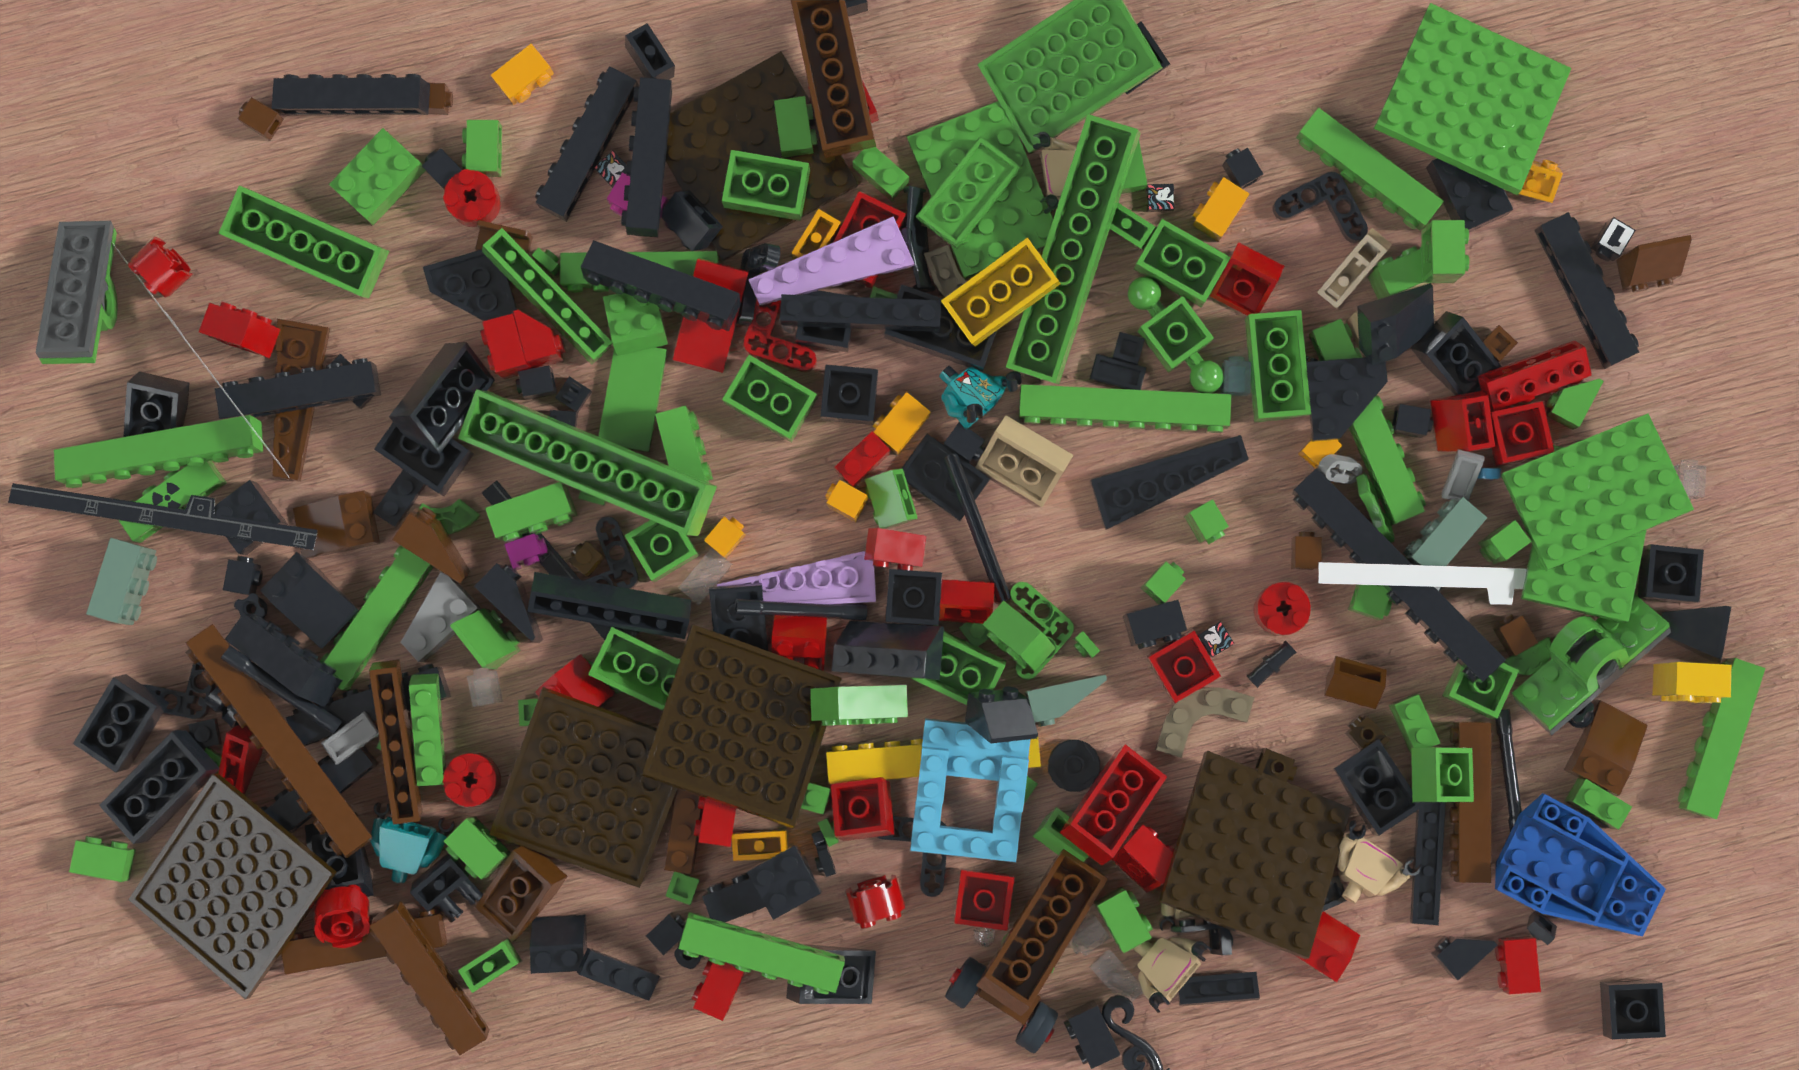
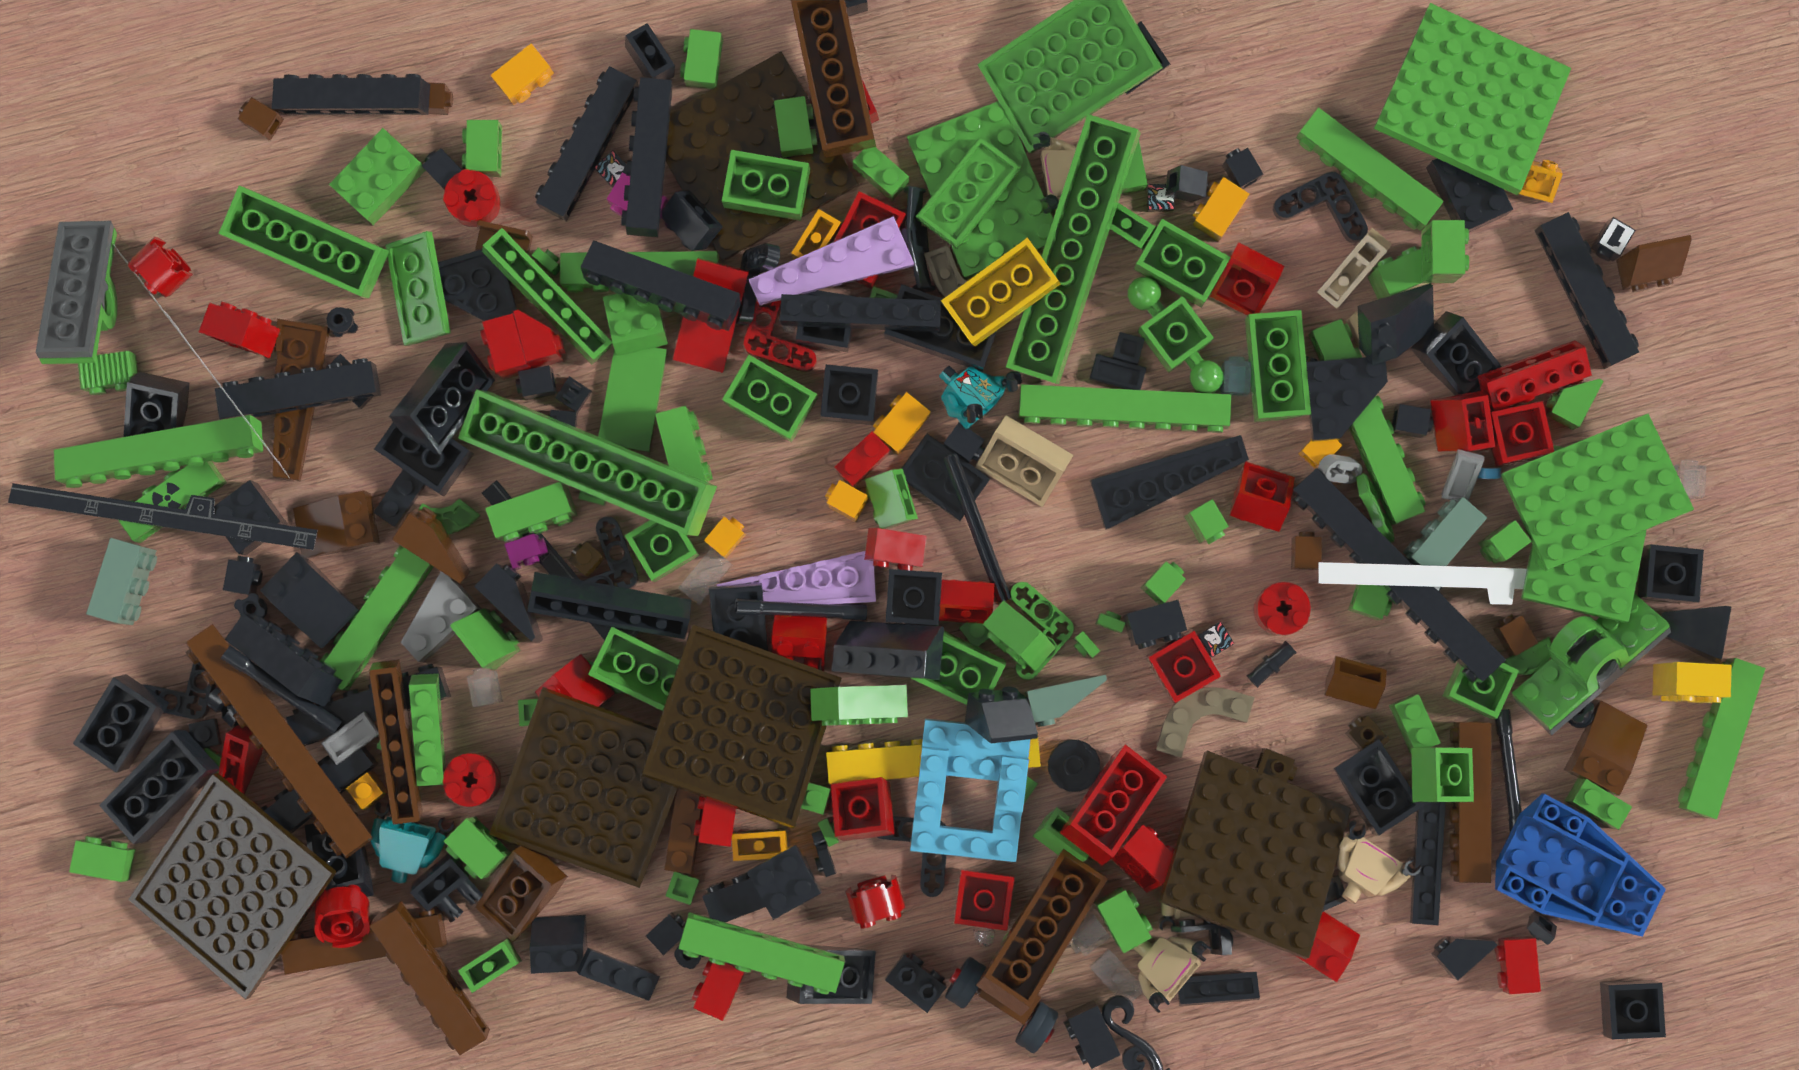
reddish brown plate [1482,325,1518,362] -> none
none -> bright green brick [78,351,138,395]
none -> black brick [326,307,358,337]
none -> light orange brick [346,771,388,809]
none -> bright green tile [385,231,451,346]
none -> bright green brick [680,29,723,89]
none -> black brick [885,952,947,1013]
none -> bright green plate [1095,611,1126,633]
none -> black brick [1165,165,1208,203]
none -> red slope [1229,461,1295,532]

